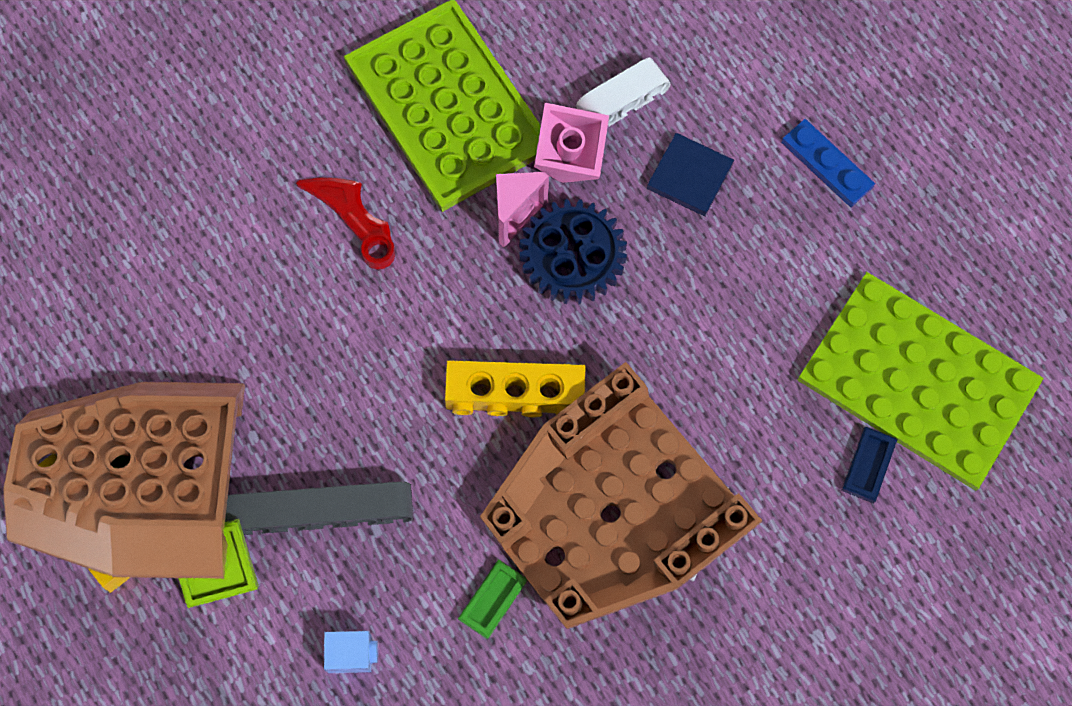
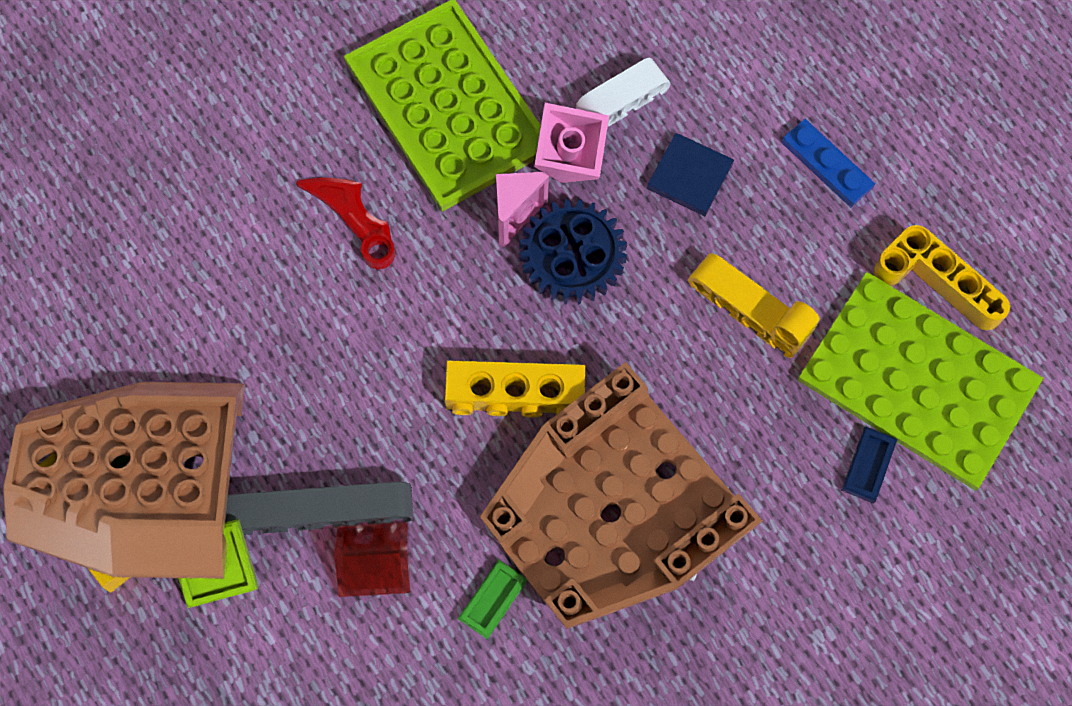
light blue brick [324,631,378,673] -> none
none -> clear red slope [334,522,411,597]
none -> yellow beam [688,253,820,358]
none -> yellow beam [874,225,1010,331]

